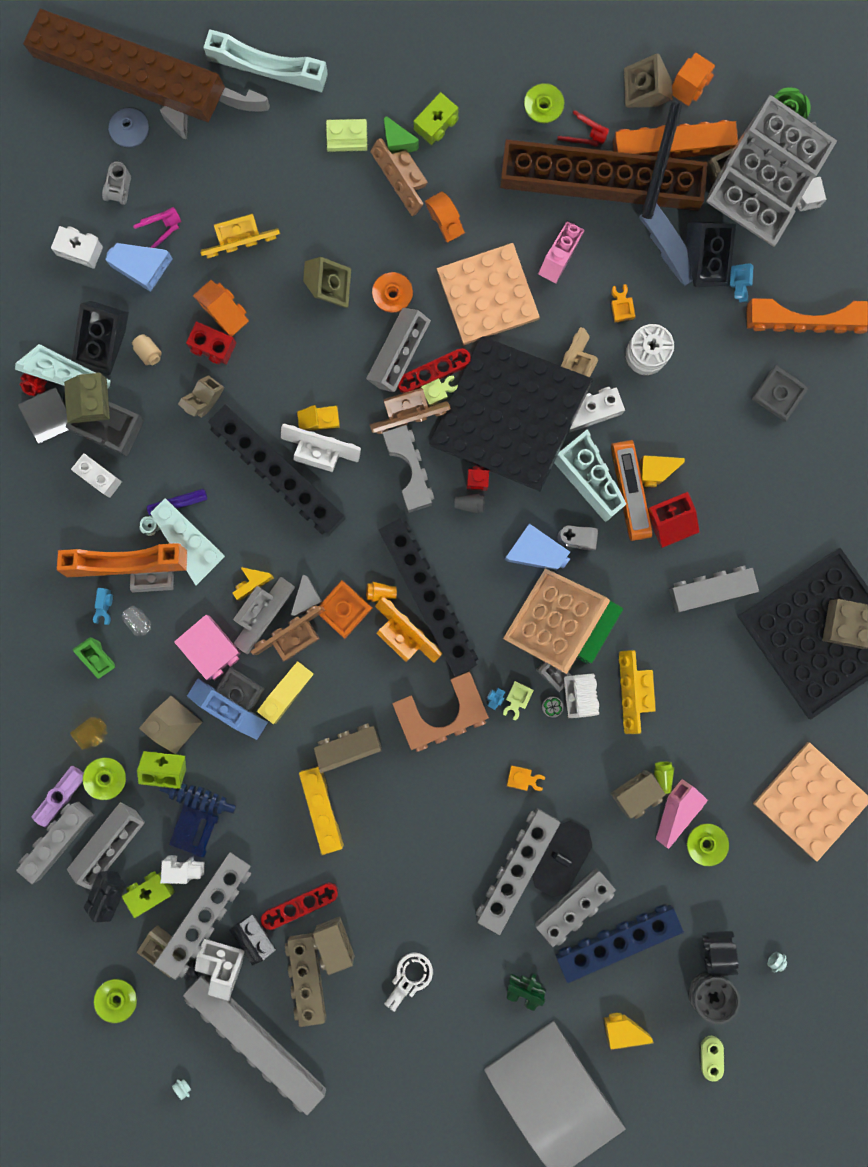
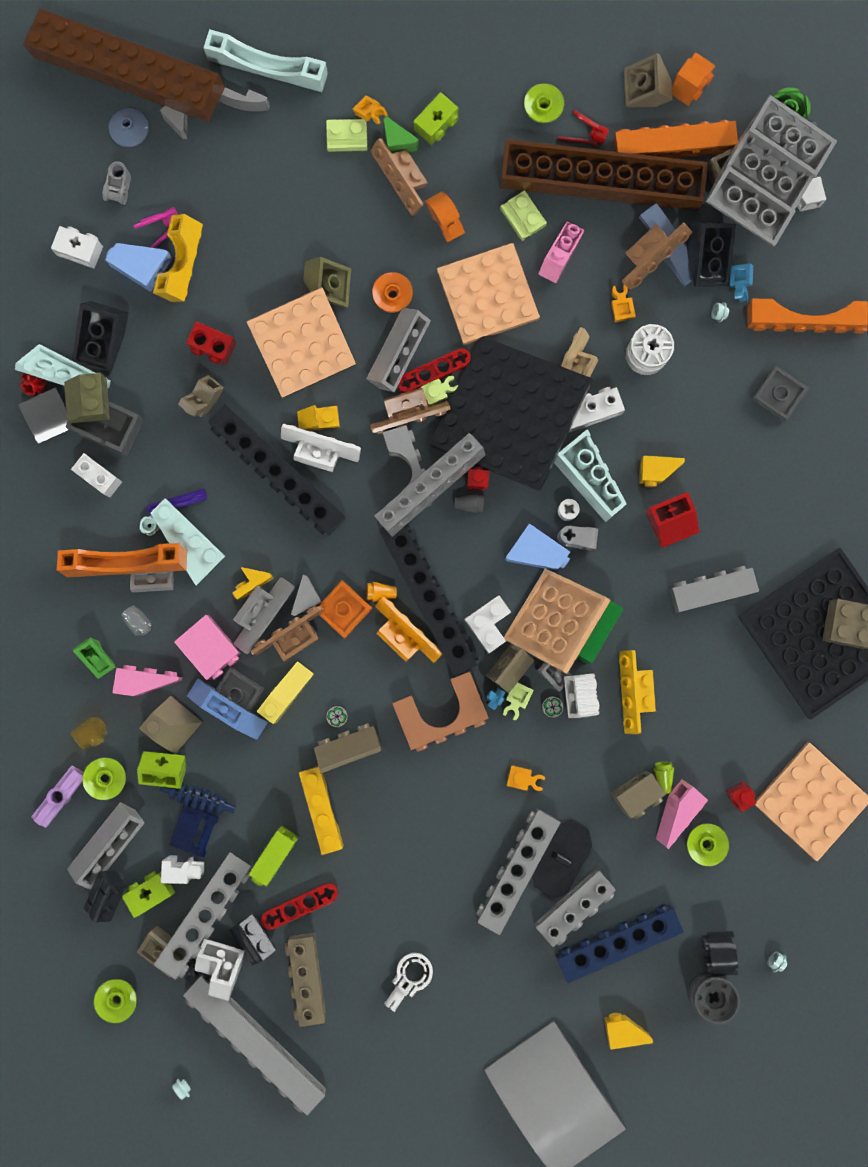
light grey brick [16,802,94,884] -> none
dark azure plate [93,588,113,625] -> none
tan brick [132,334,162,365] -> none
orange brick [193,280,249,337] -> none
yellow bracket [200,213,280,258] -> none
dark tan brick [311,916,355,975] -> none
dark green hips [506,973,546,1011] -> none
beam [611,440,652,541] -> none
black axle [642,101,682,219] -> none
yellowish green plate [701,1036,724,1082] -> none
none -> bright pink slope [112,665,183,696]
none -> yellow arch [153,214,203,302]
none -> light nougat plate [246,287,356,397]
none -> lime brick [249,826,299,887]
none -> tile [326,706,348,727]
none -> light orange plate [353,95,388,124]
none -> light grey brick [375,433,486,537]
none -> white brick [464,595,511,654]
none -> dark tan slope [485,643,534,693]
none -> yellowish green plate [500,190,547,241]
none -> white wheel [557,499,580,521]
none -> medium nougat bracket [622,223,692,290]
none -> light aqua plate [711,302,729,322]
none -> red brick [726,781,757,812]

